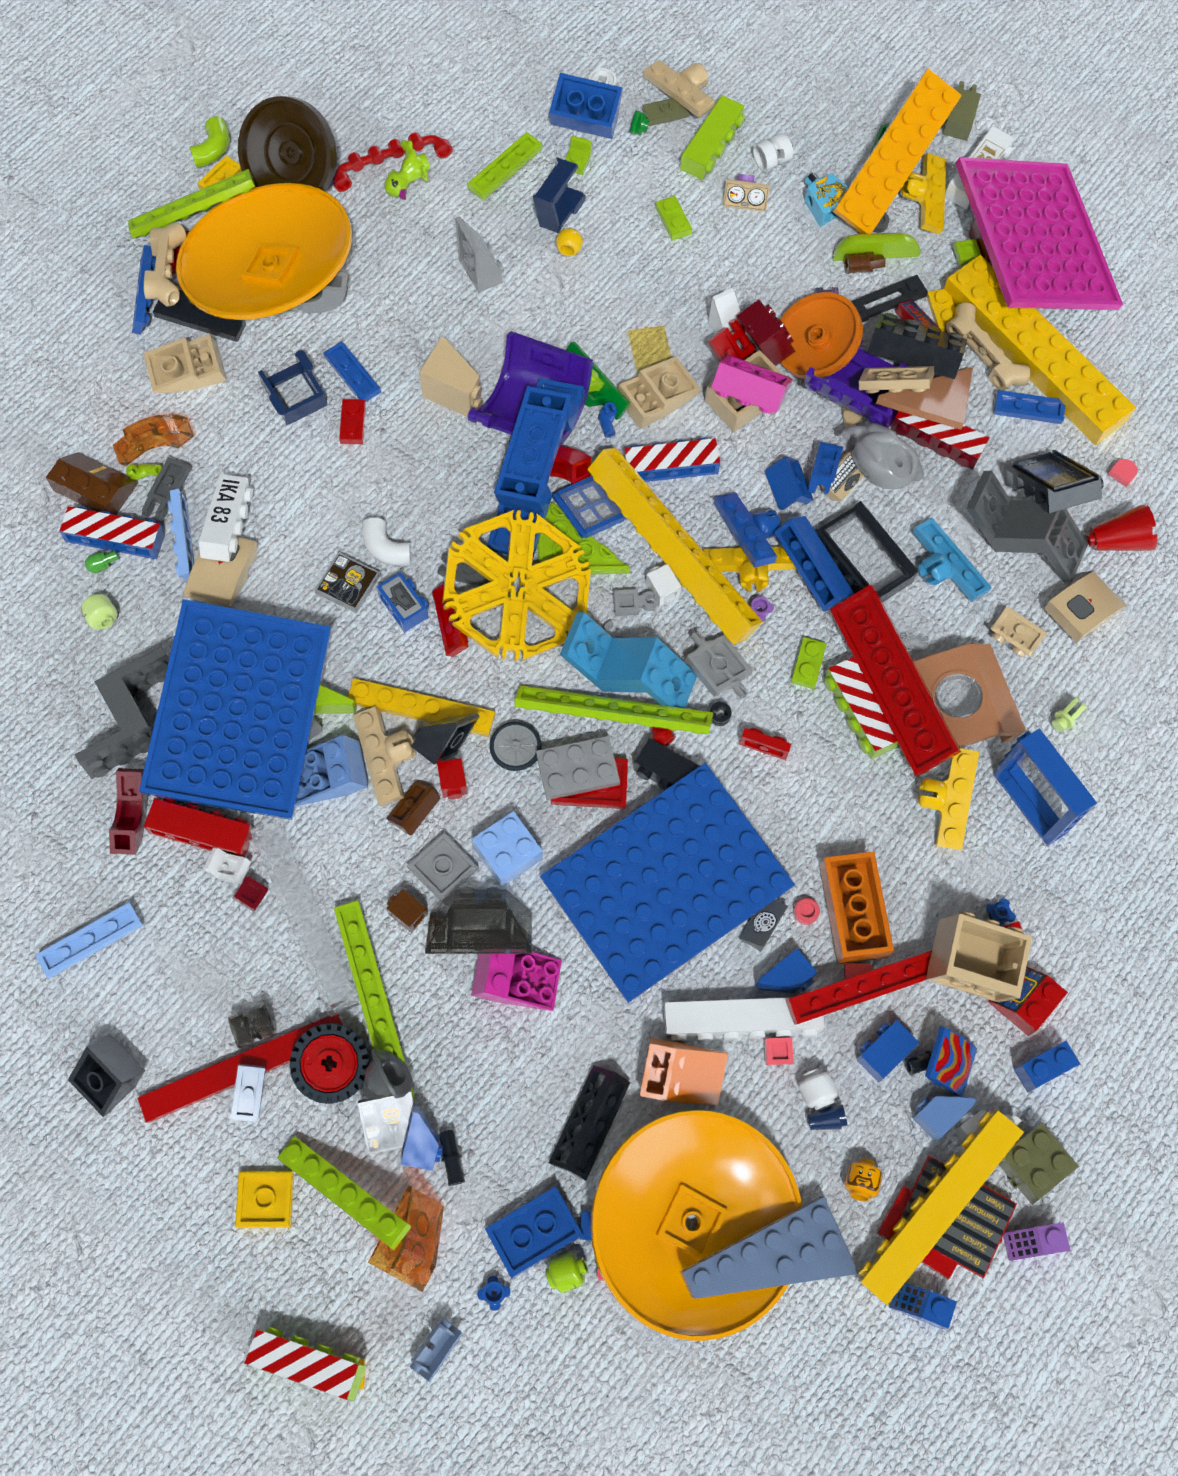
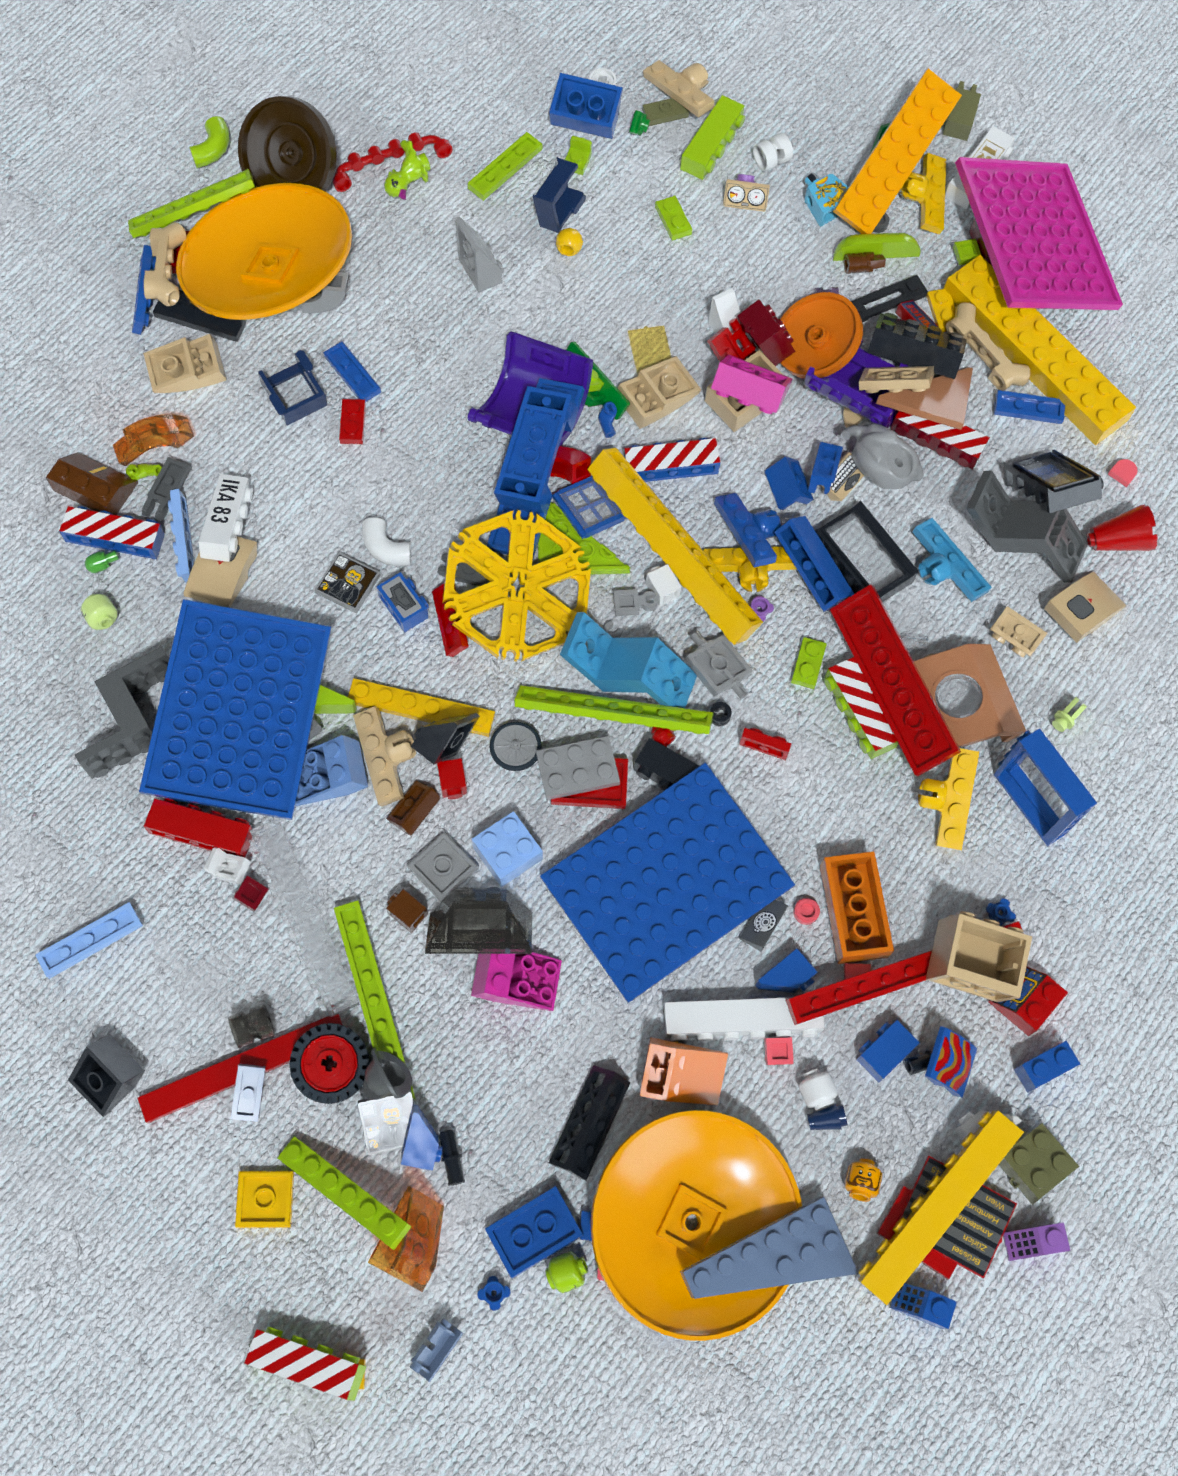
dark red arch [109,768,147,855] -> none
yellow plate [197,155,242,189] -> none
tan slope [419,337,483,417] -> none
medium blue slope [912,1096,977,1142] -> none

